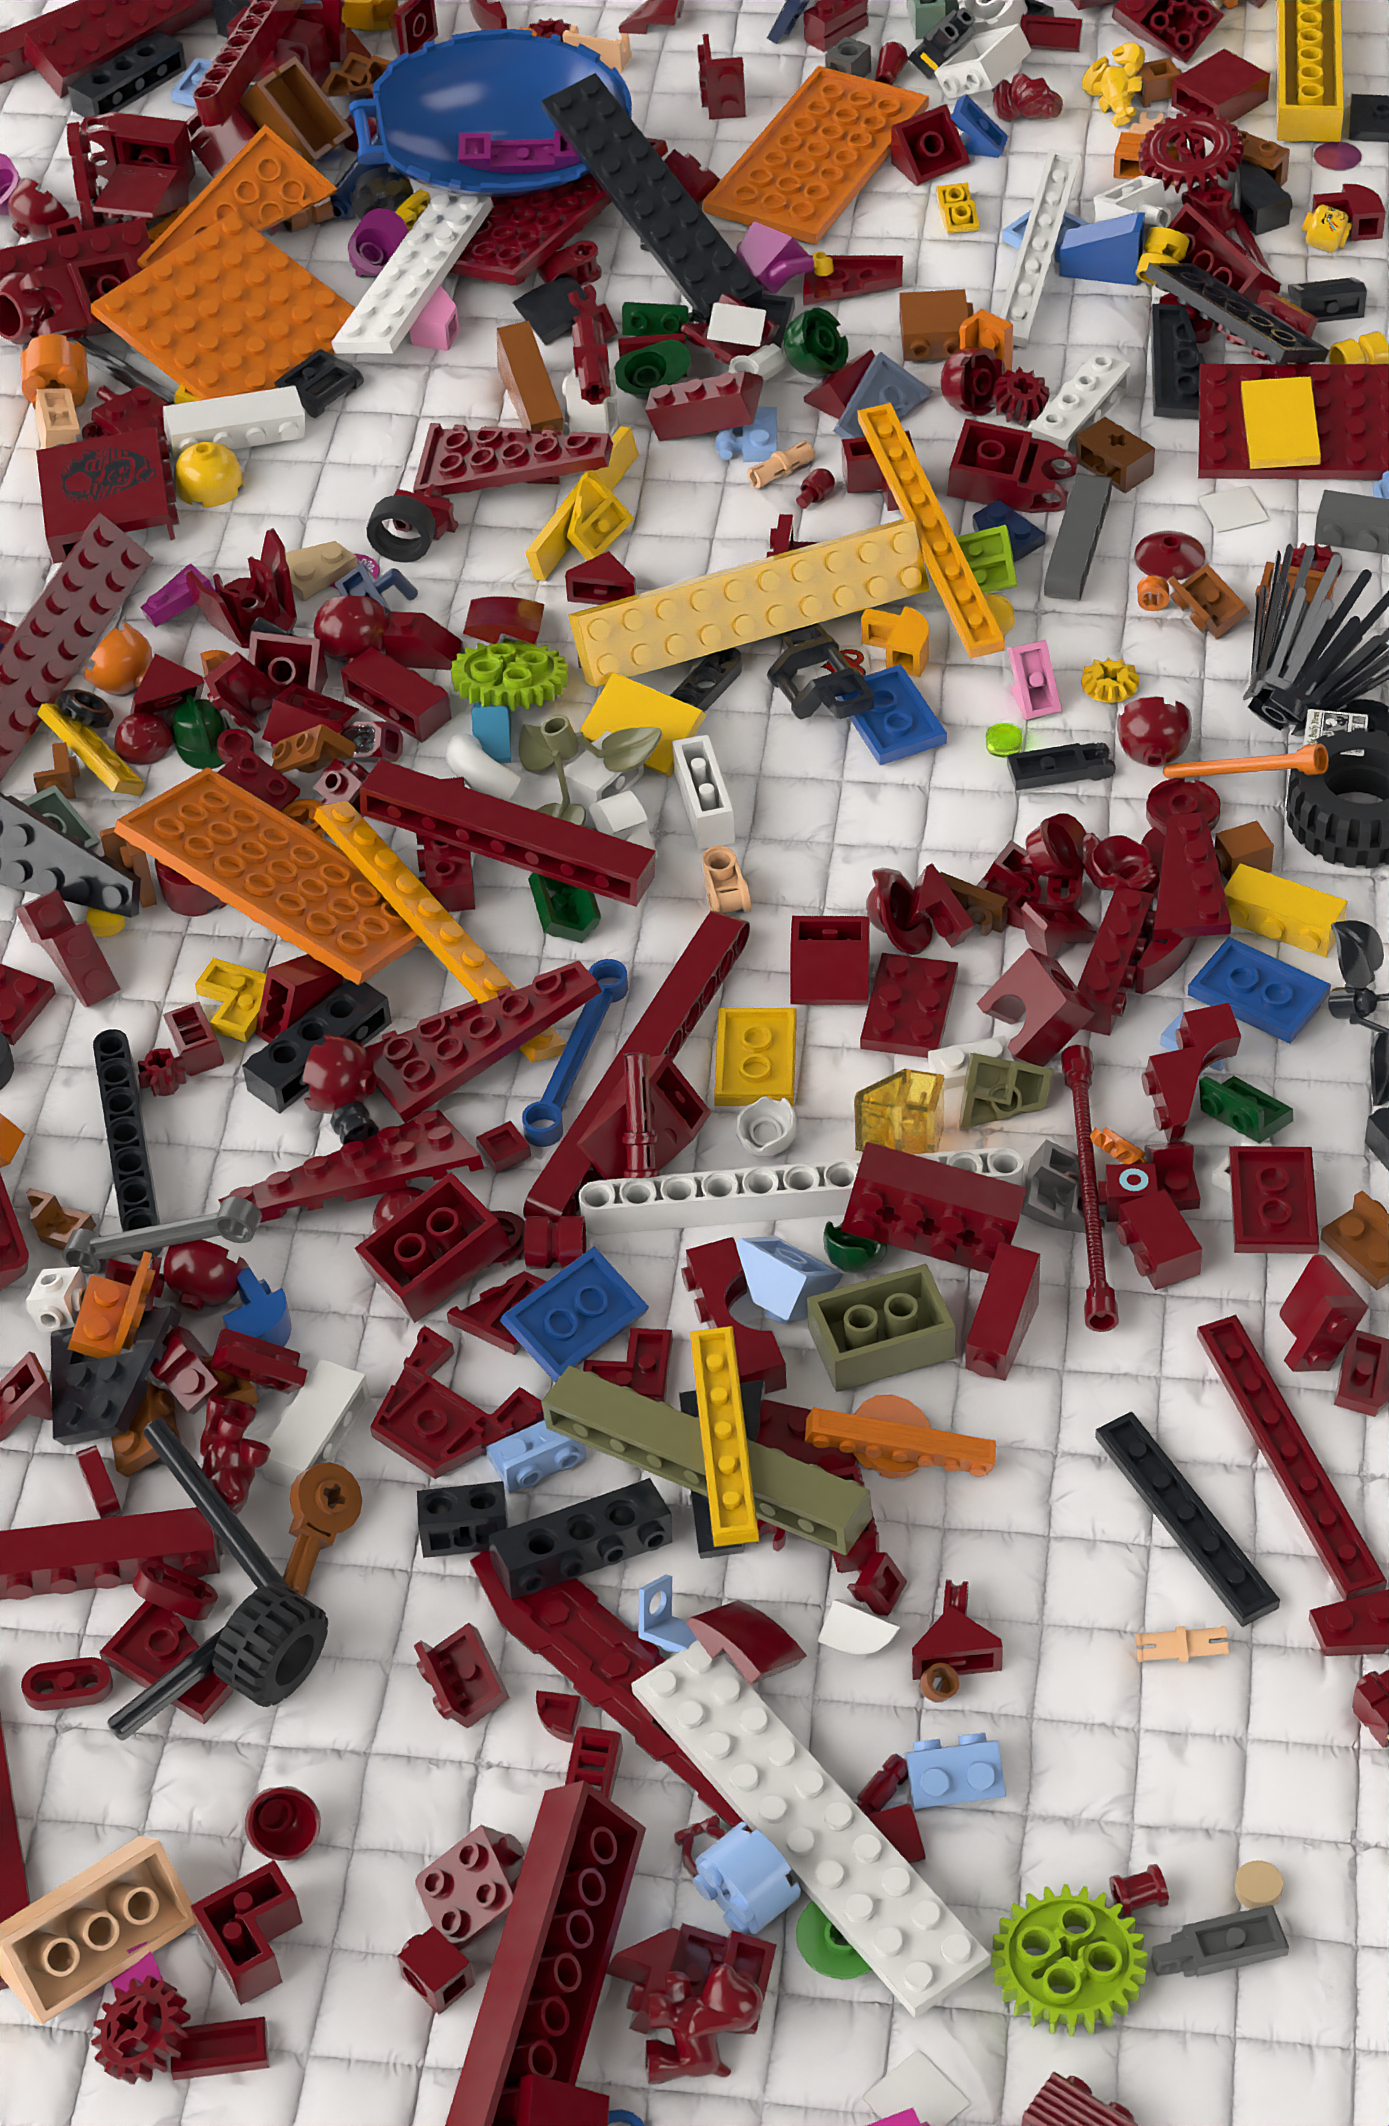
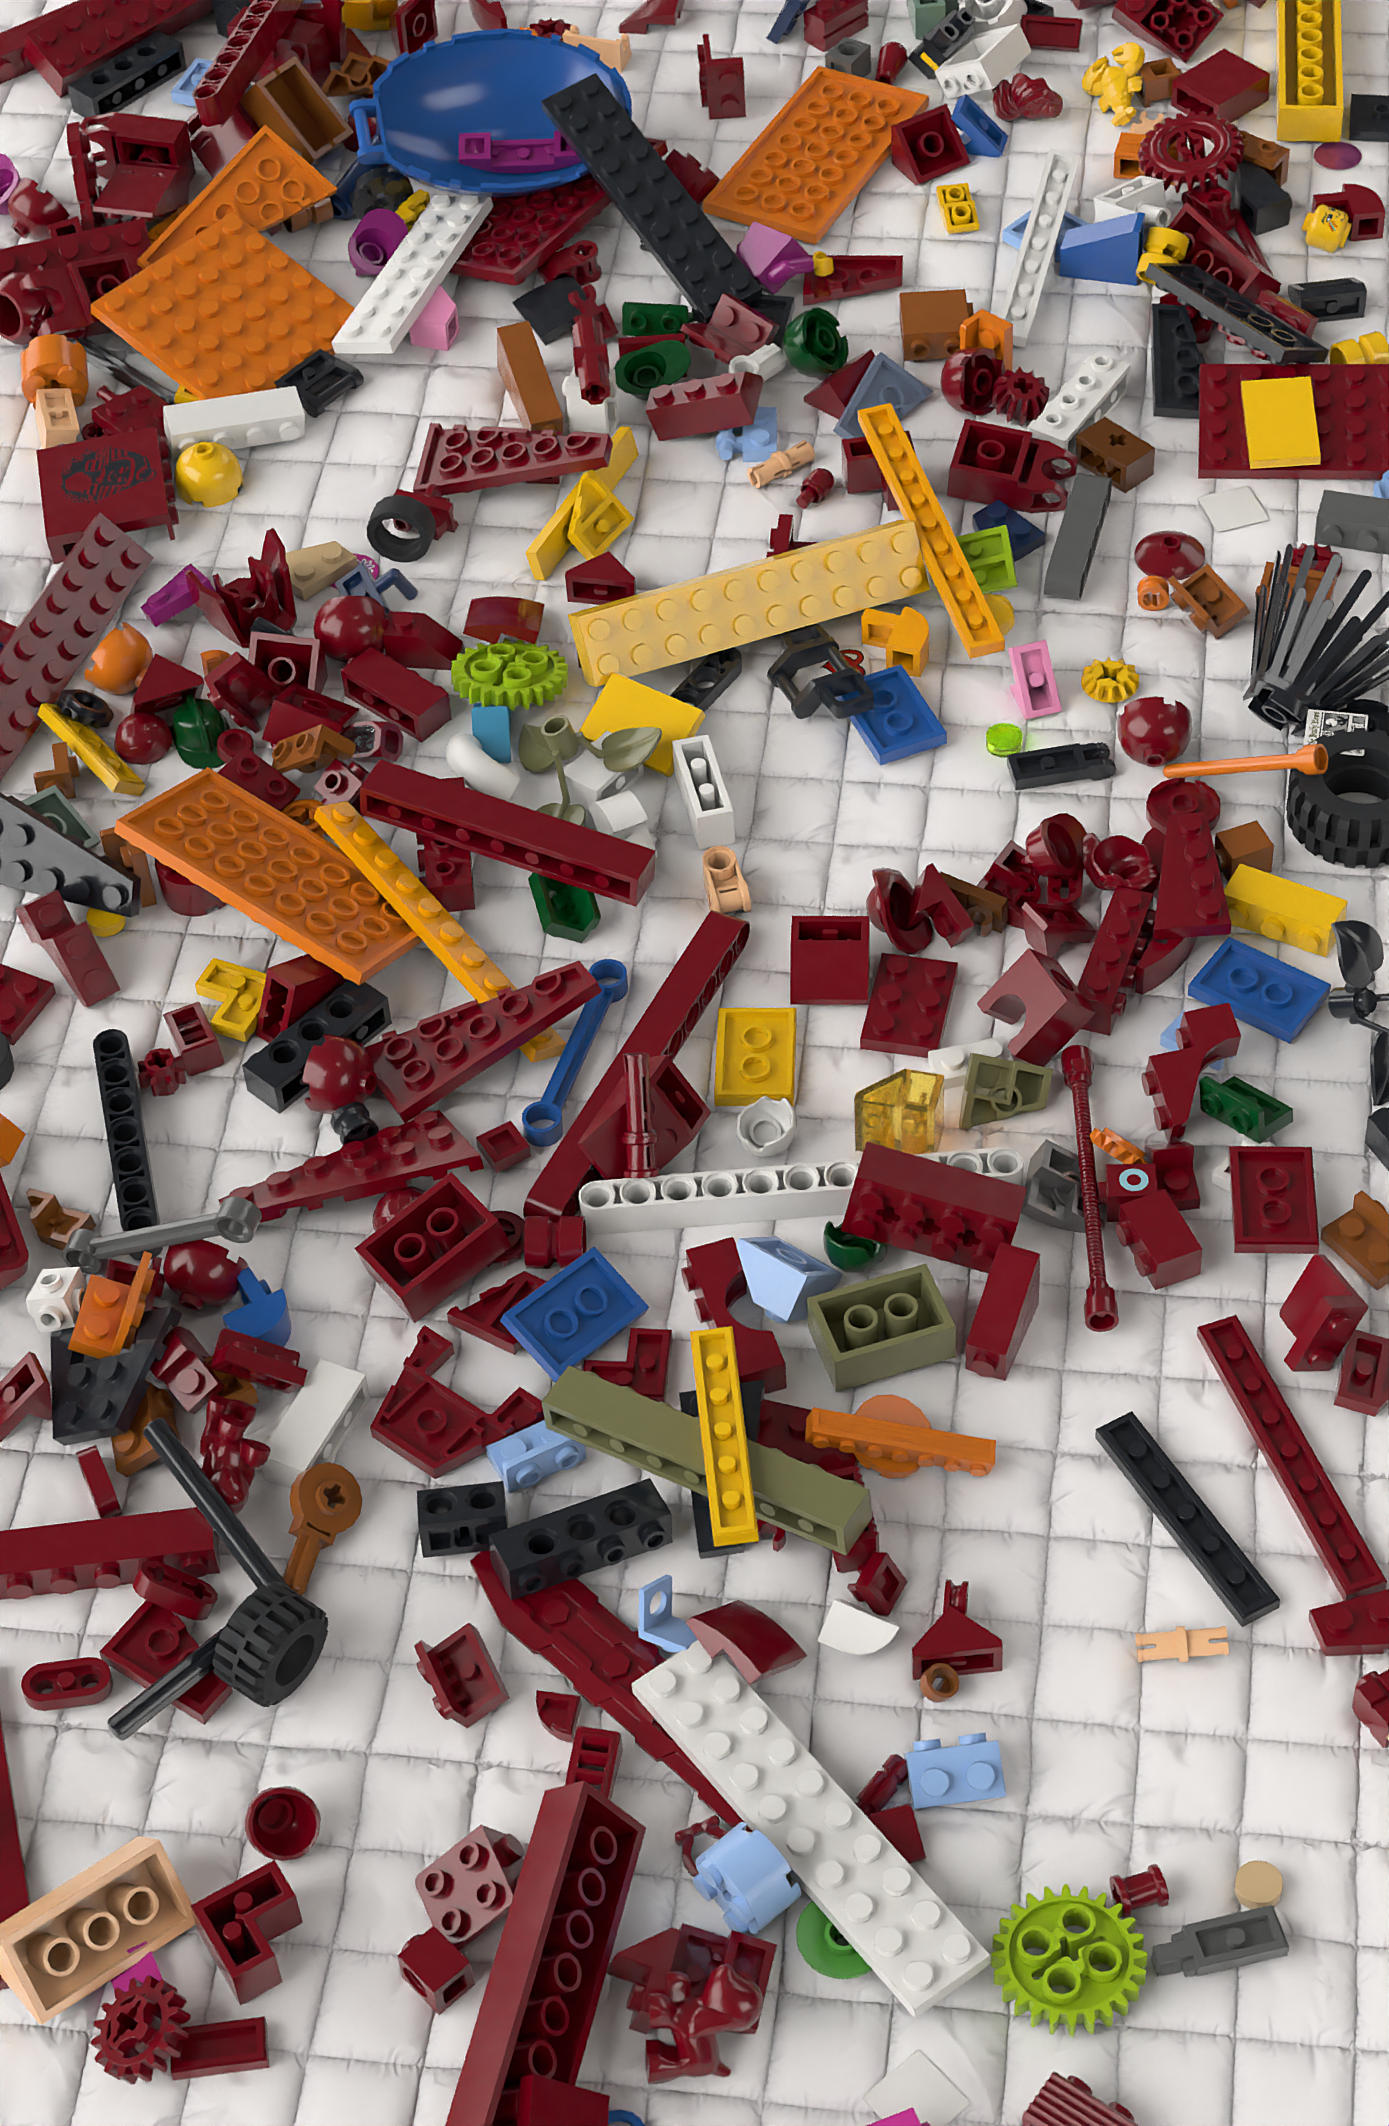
white sticker [707,303,766,346] -> none

